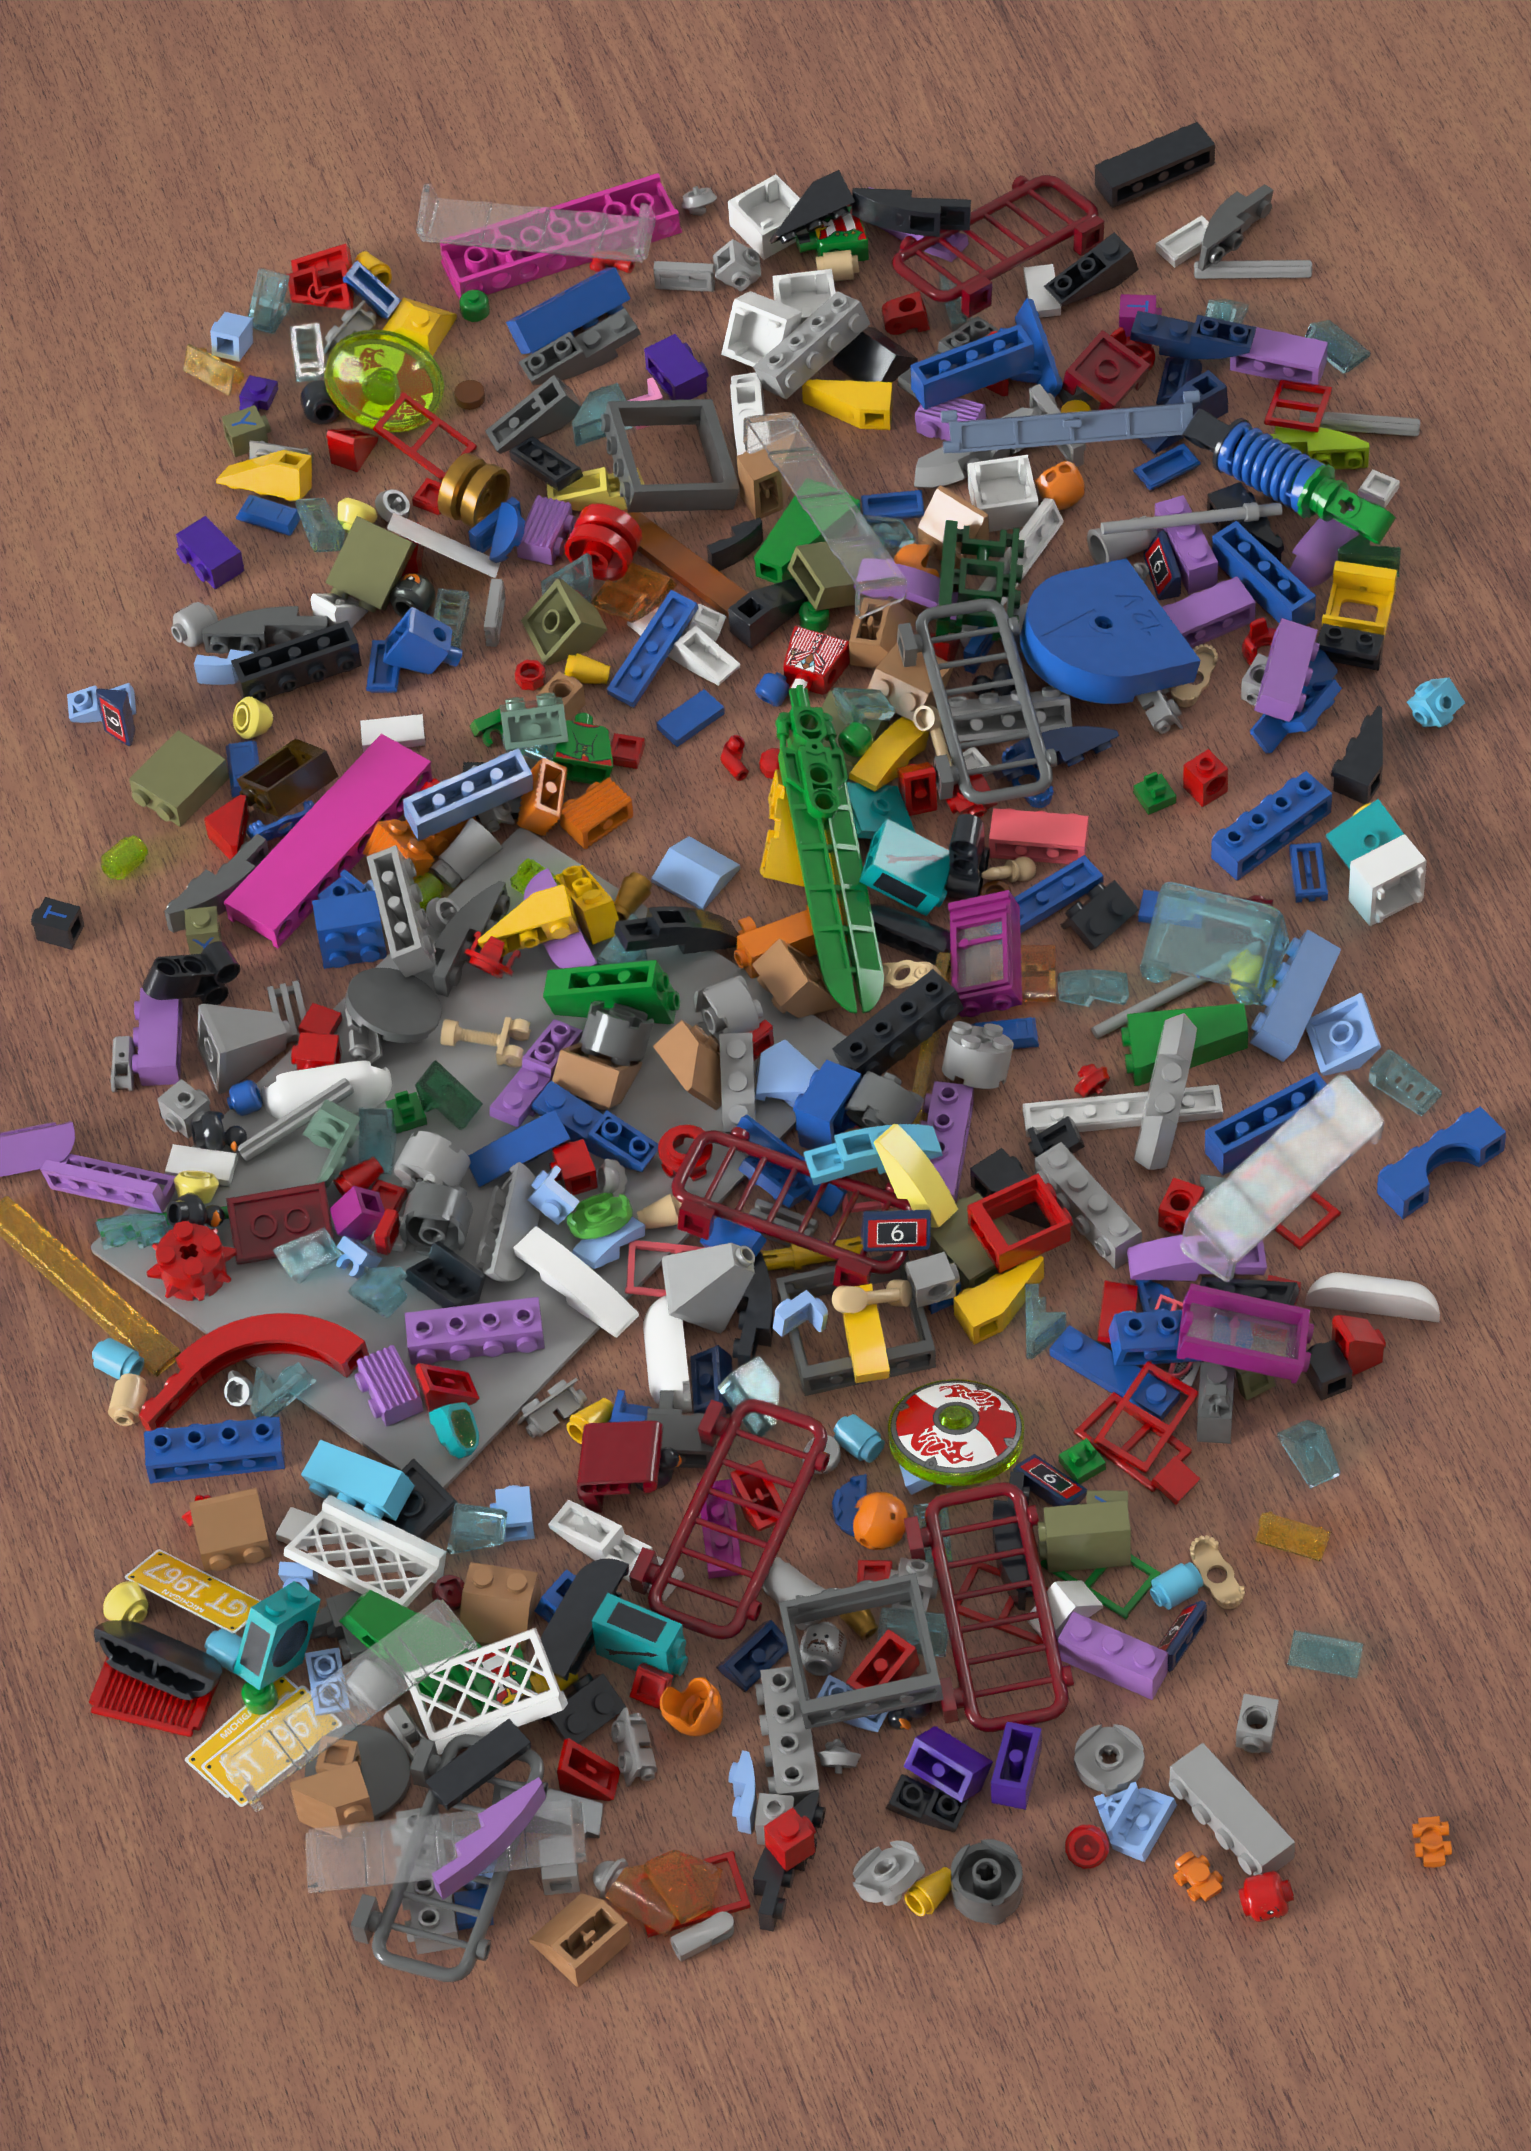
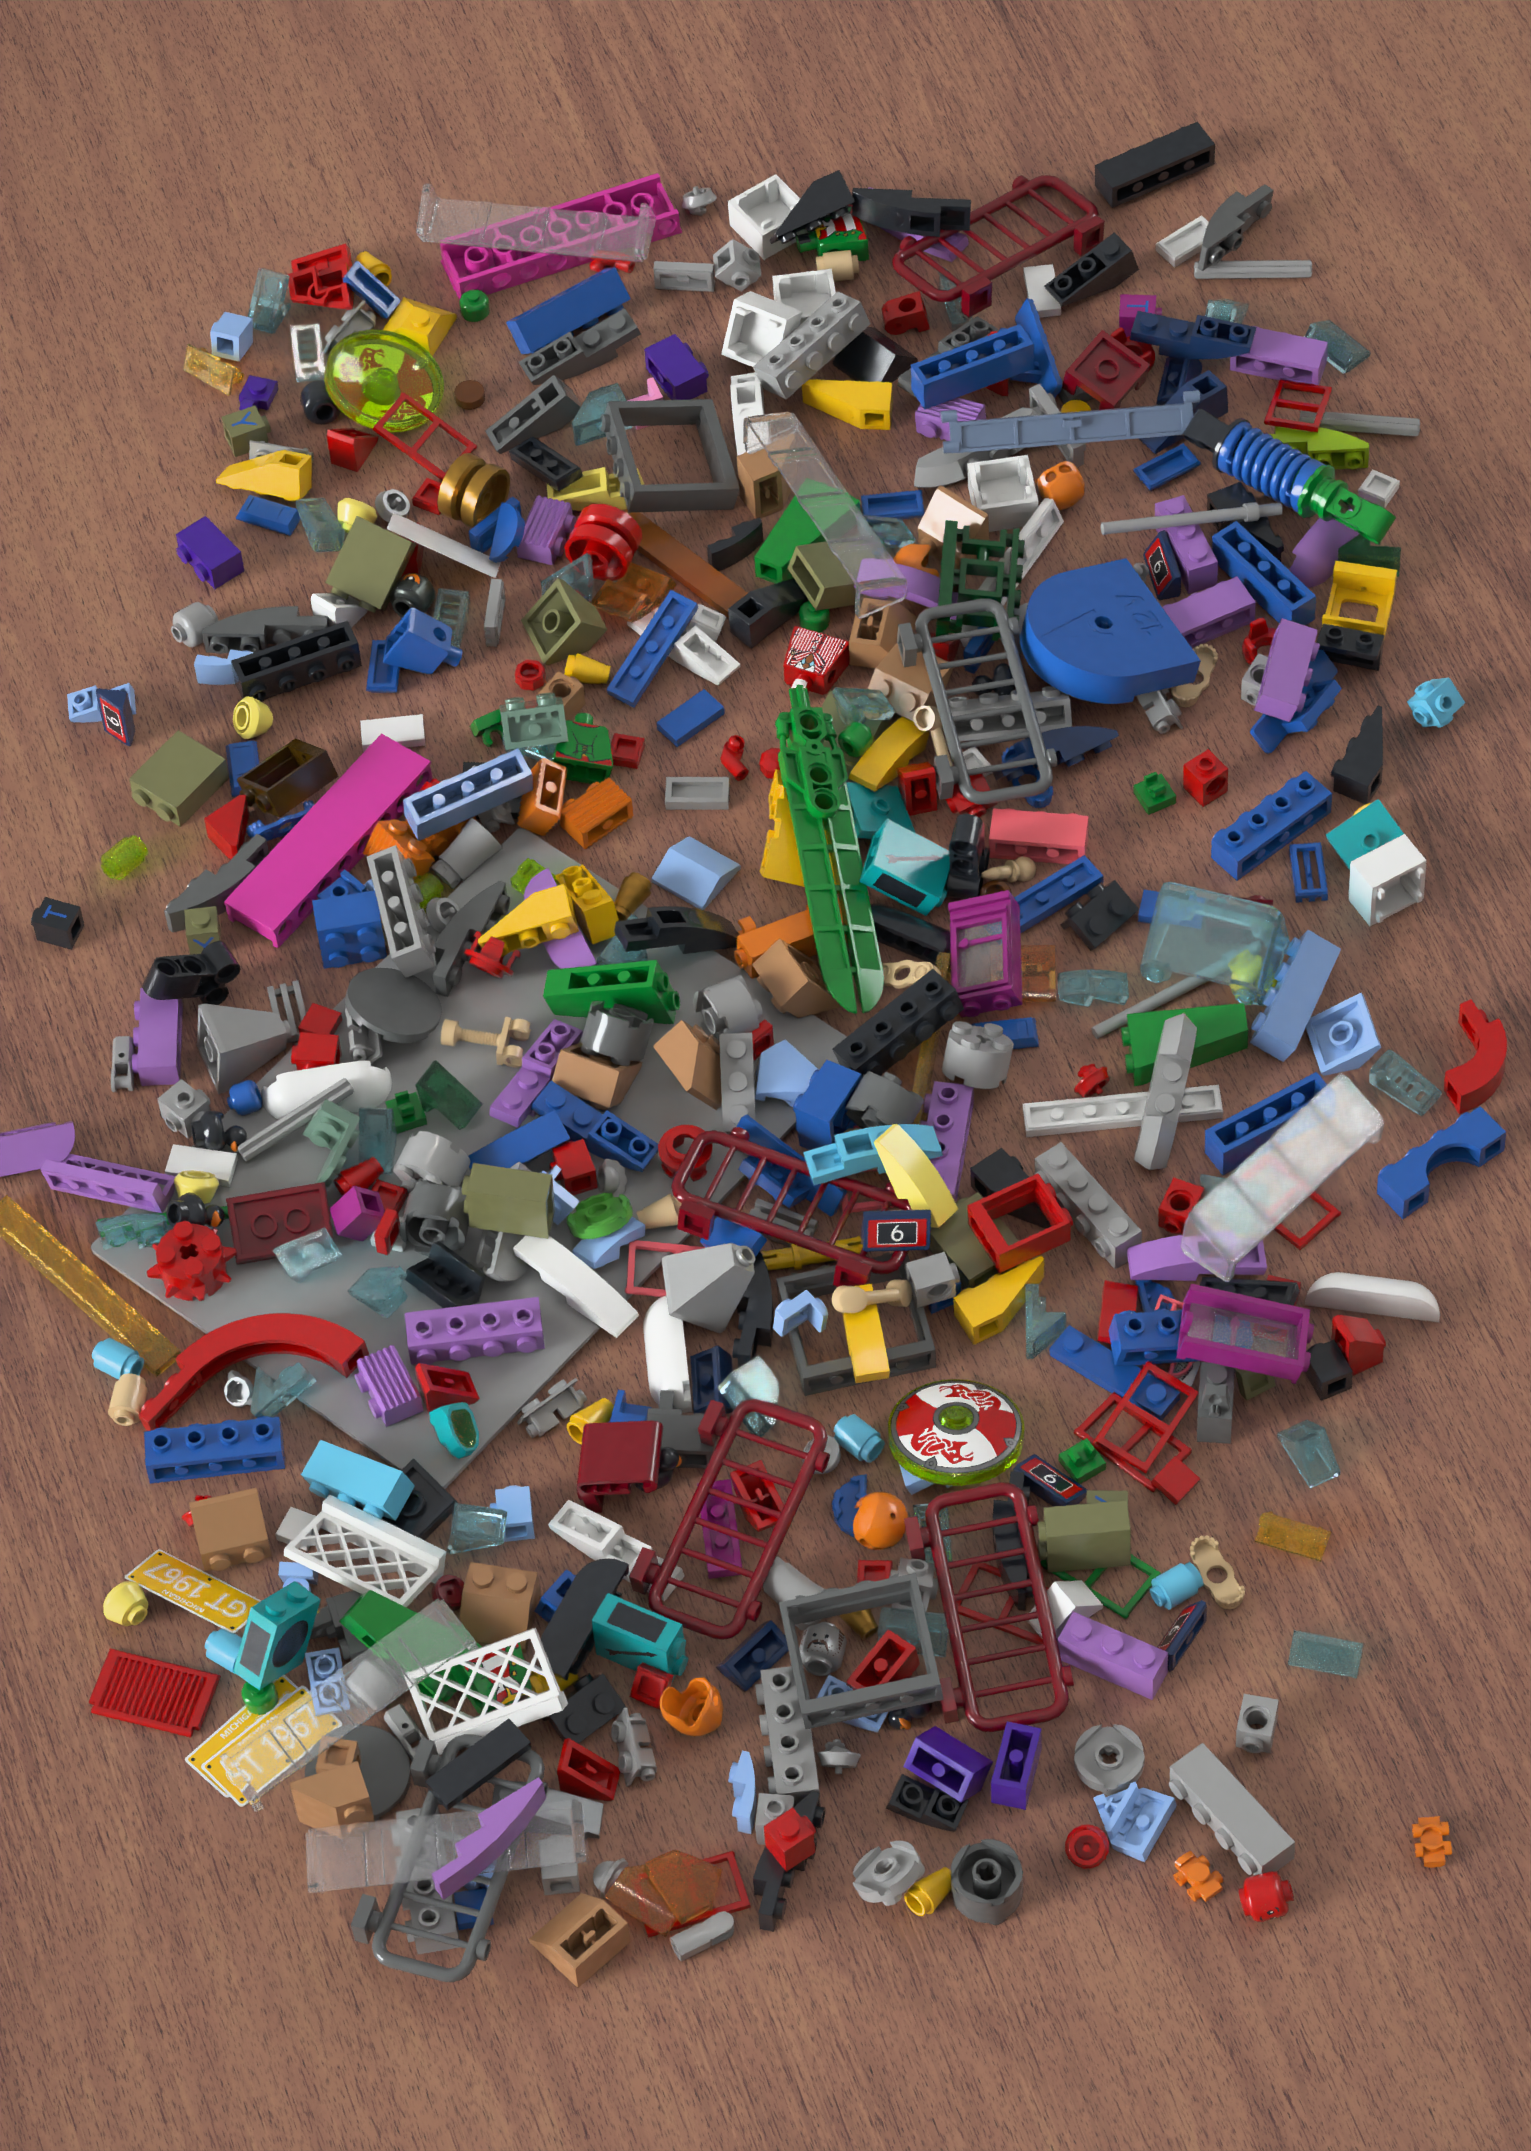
black brick [94,1620,222,1700] -> none
light blue tile [336,1236,382,1279] -> none
blue piece [755,672,790,707] -> none
black bracket [1027,1116,1085,1157] -> none
light grey plant [1087,515,1158,565] -> none
none -> olive brick [462,1163,555,1239]
none -> light grey tile [665,777,730,810]
none -> red arch [1444,999,1507,1115]

